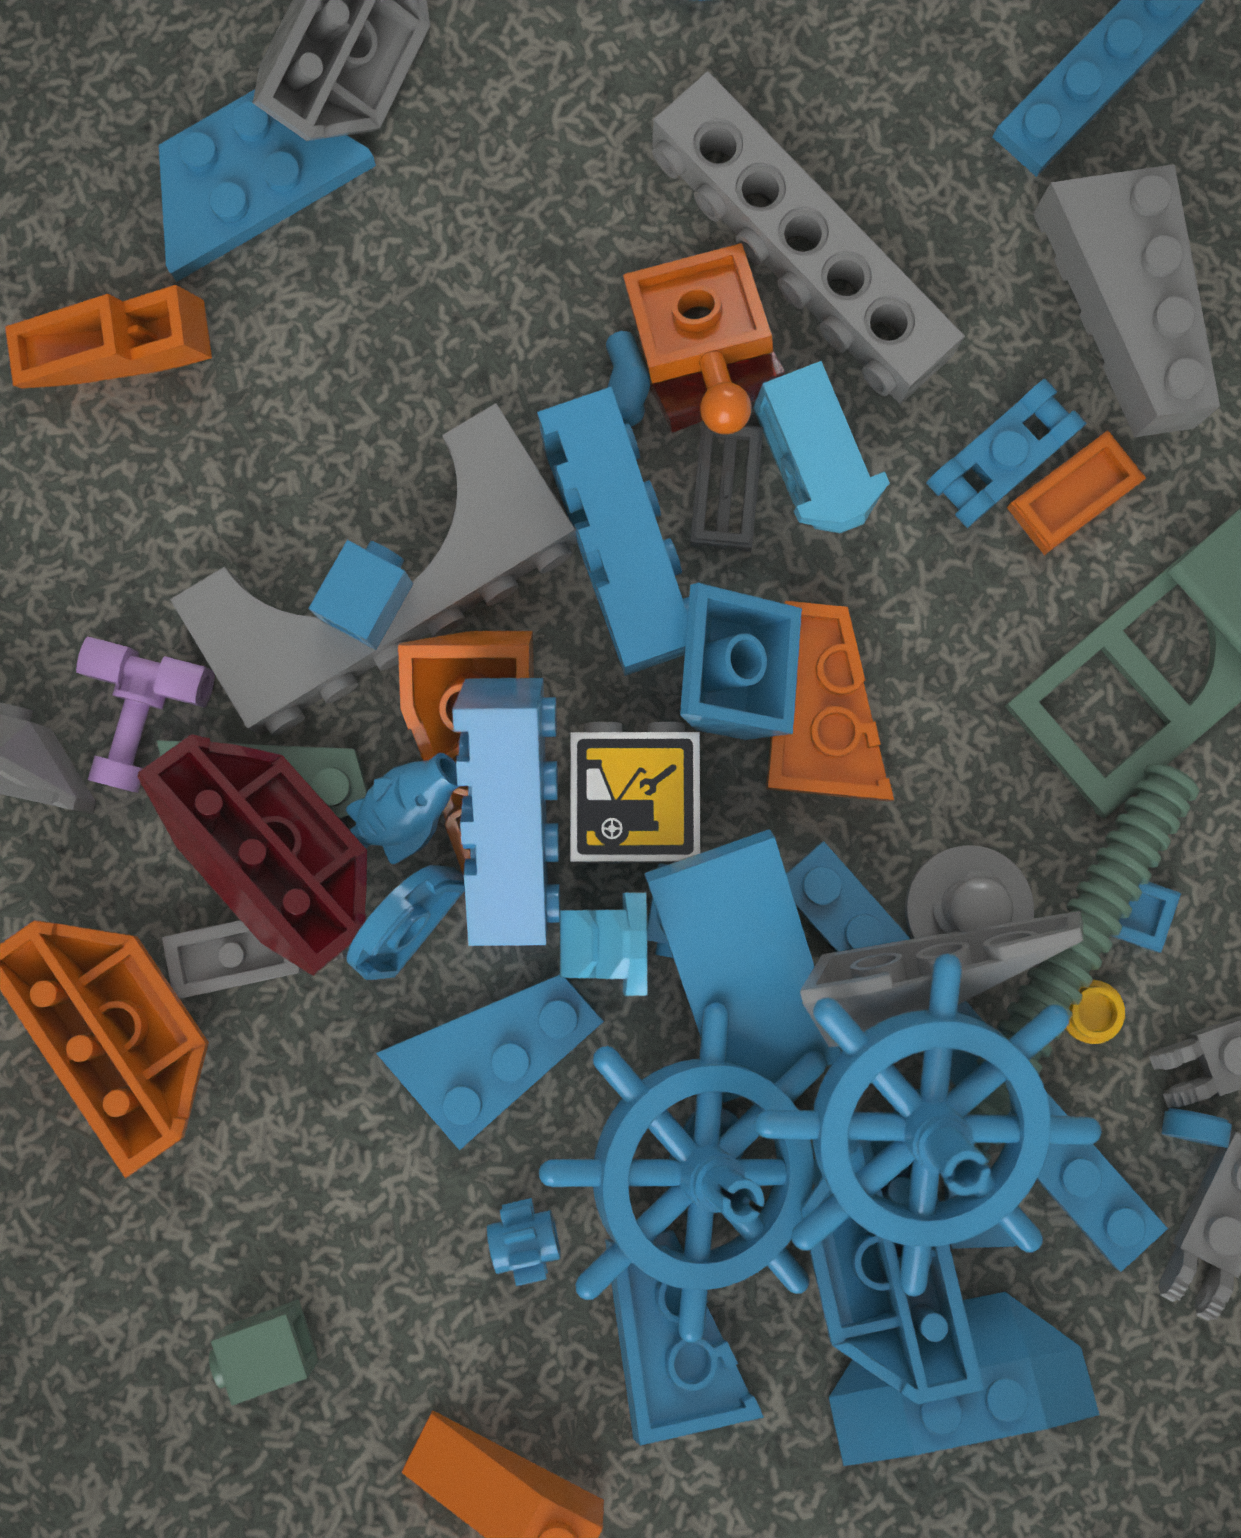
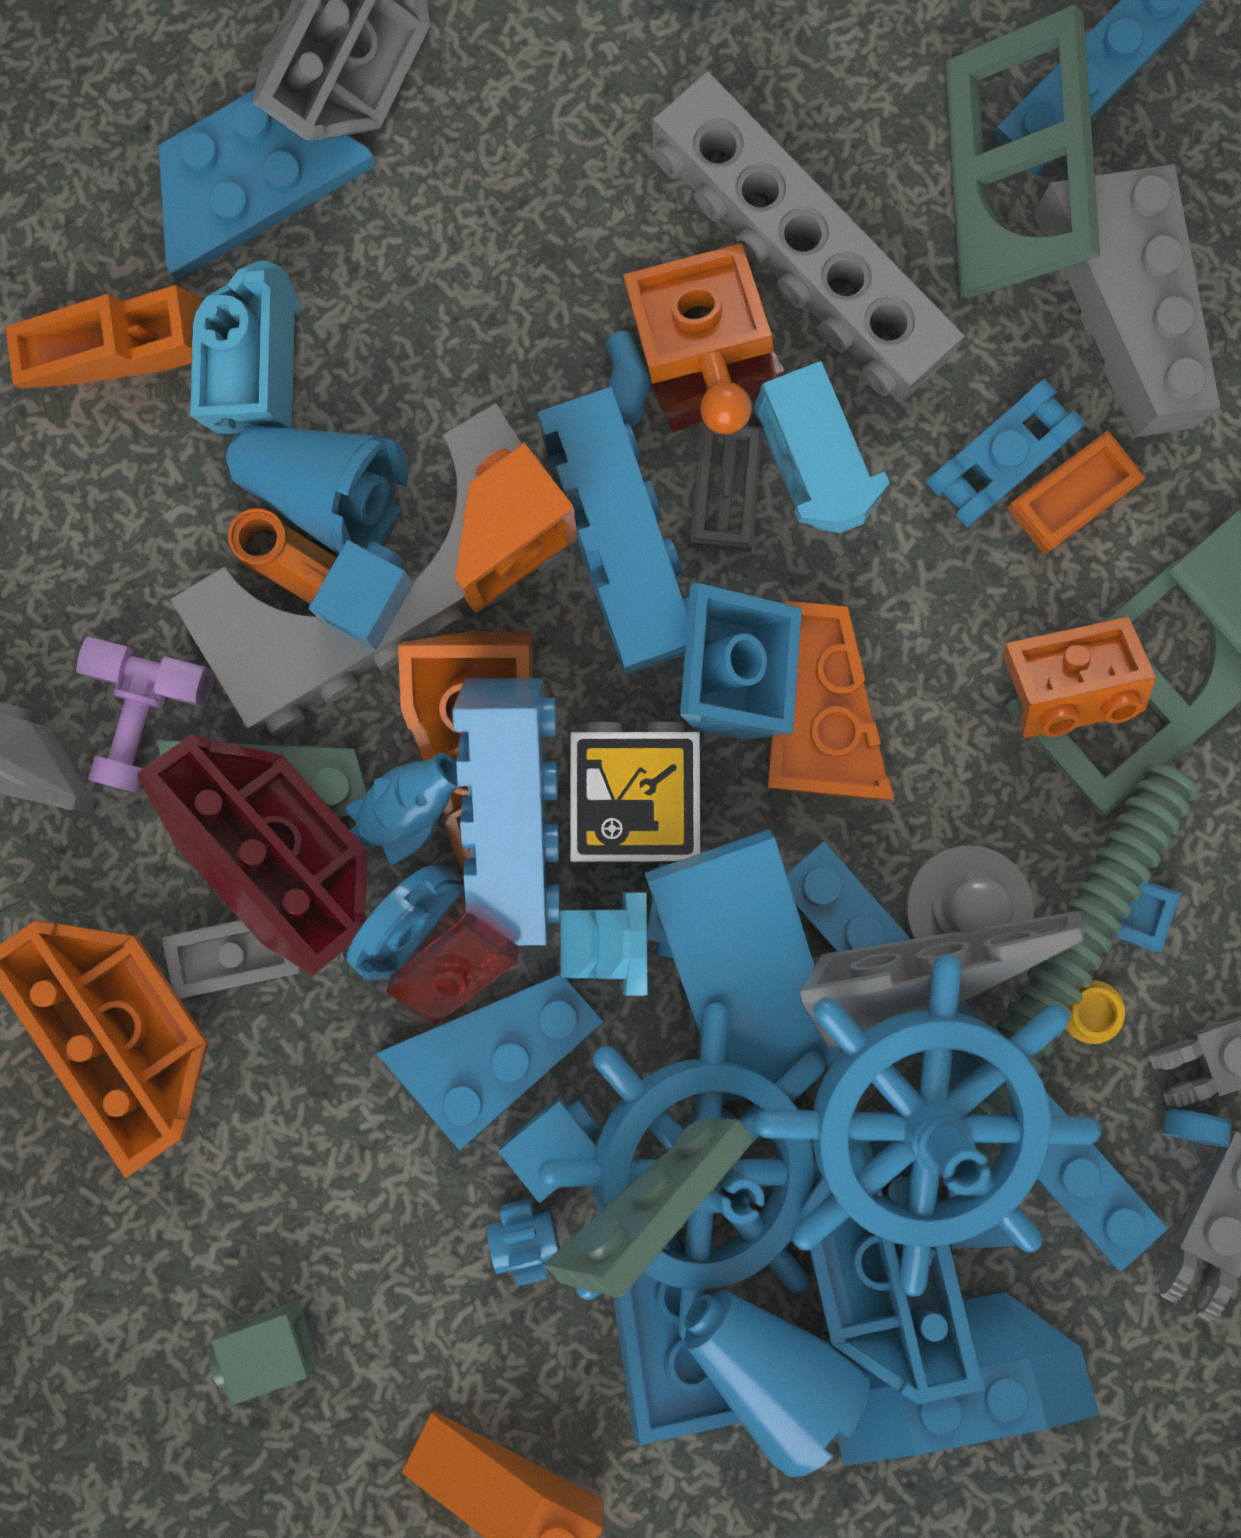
none -> medium azure piece [190,260,300,434]
none -> dark azure cone [226,425,408,554]
none -> orange piece [228,508,337,606]
none -> clear red plate [386,912,520,1025]
none -> orange slope [455,442,578,614]
none -> dark azure brick [498,1094,603,1203]
none -> sand green wing [543,1118,755,1298]
none -> dark azure cone [684,1291,870,1477]
none -> sand green window [945,4,1100,298]
none -> orange bracket [1003,617,1156,738]

